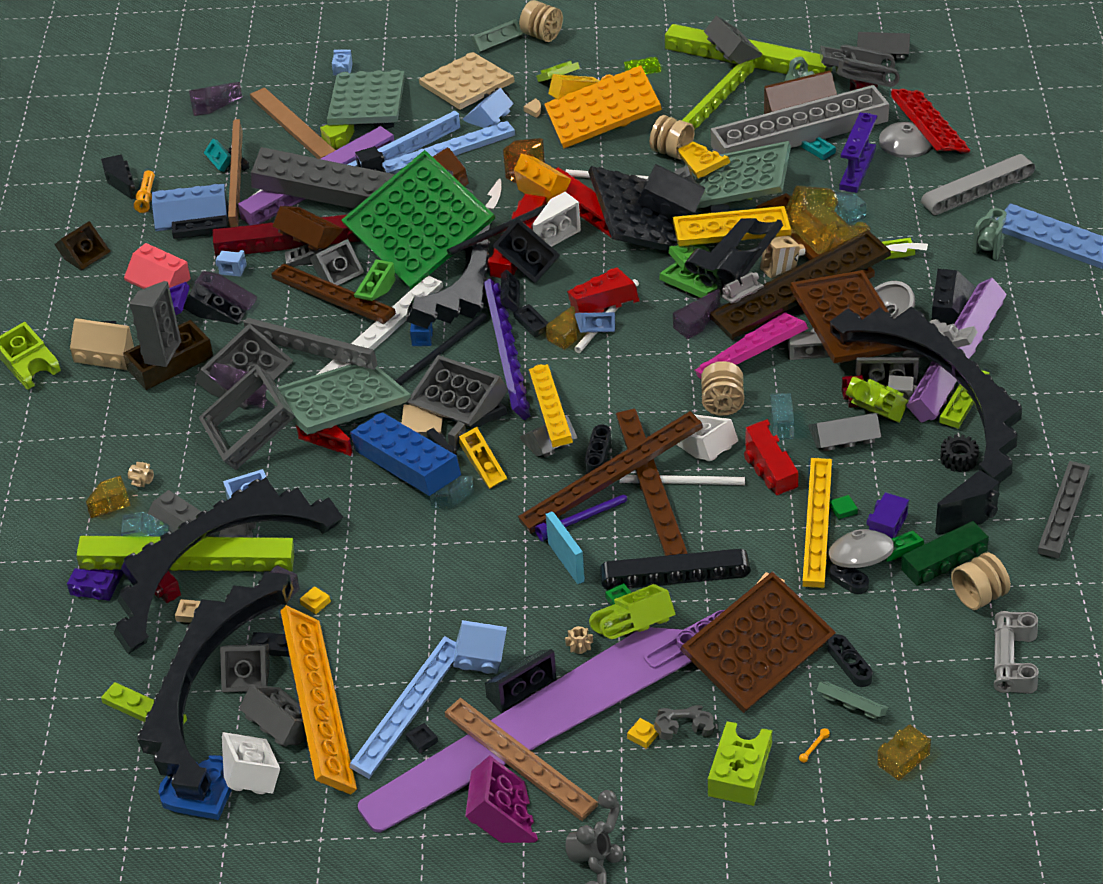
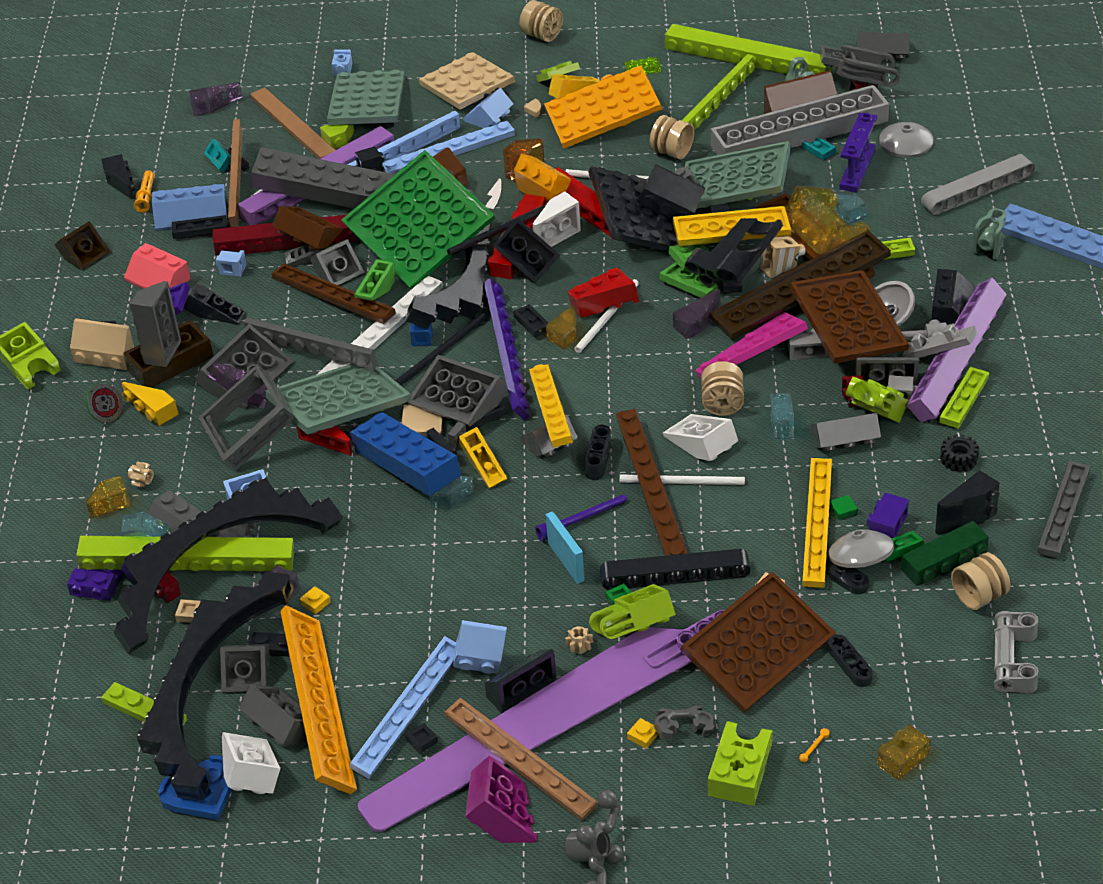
clear purple slope [195,271,257,310] -> none
sand green plate [472,19,523,53] -> none
black plate [500,269,520,312] -> none
reddish brown plate [518,411,703,534] -> none
medium blue slope [575,312,615,332] -> none
yellow wing [677,142,731,178] -> none
dark grey slope [704,15,762,64] -> none
light grey hinge [722,272,764,303] -> none
red wedge [744,419,799,496] -> none
sand green plate [817,681,889,719] -> none
black arch [830,306,1022,483] -> none
white sticker [886,243,928,252] -> none
red plate [891,89,970,154] -> none
none -> shield [86,383,123,423]
none -> yellow slope [122,382,178,426]

